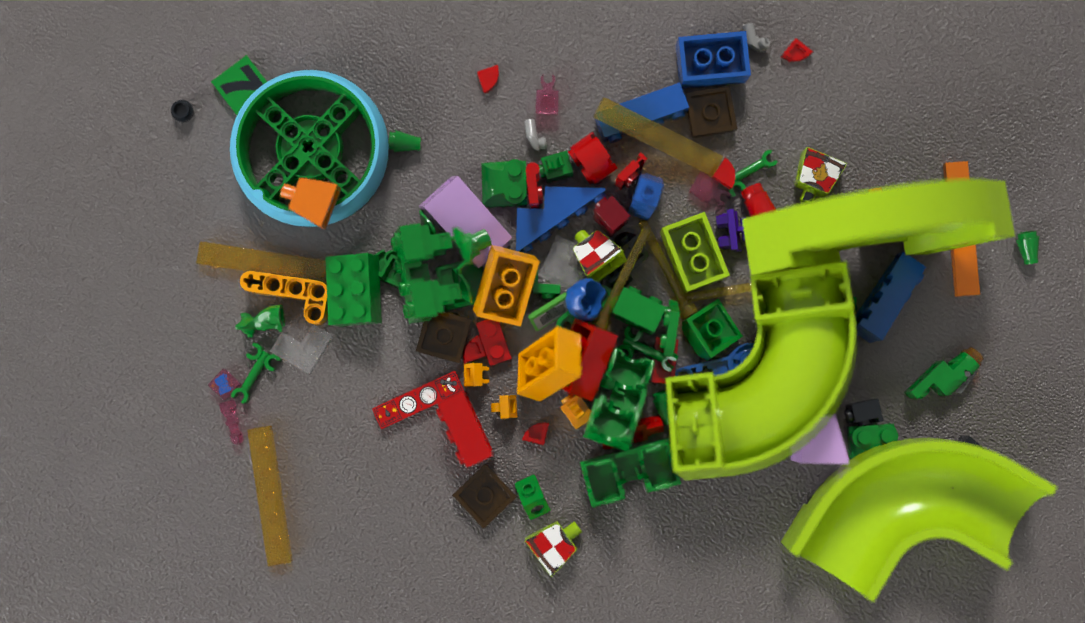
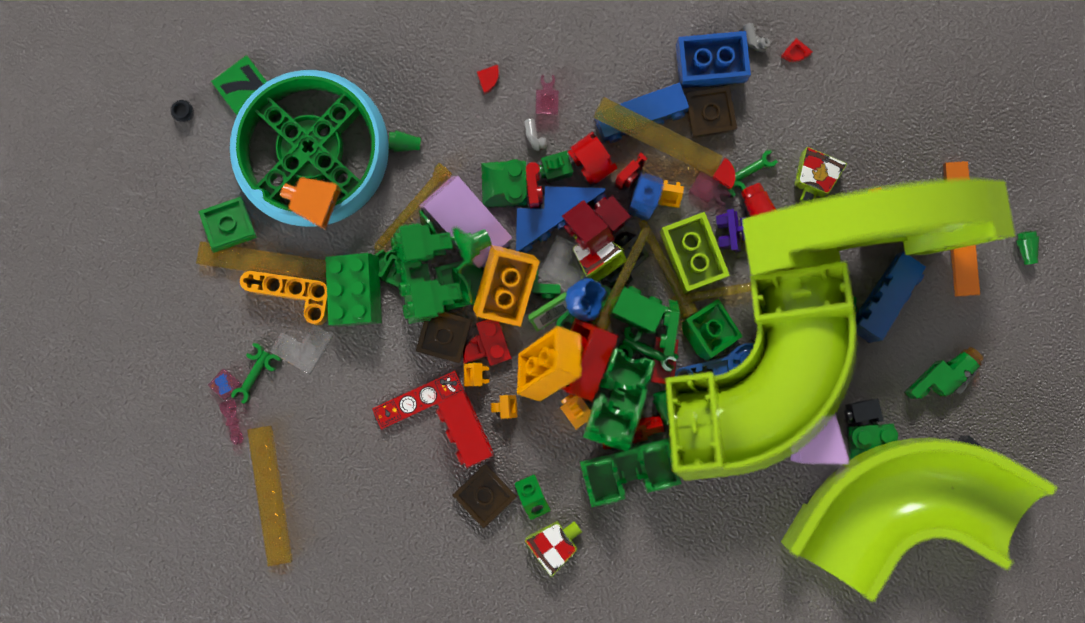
green animal [235,304,285,338] -> none
red tile [522,422,549,445] -> none
none -> green tile [198,196,257,253]
none -> clear yellow piece [374,163,452,251]
none -> dark red brick [562,200,614,256]
none -> light orange tile [657,180,684,208]

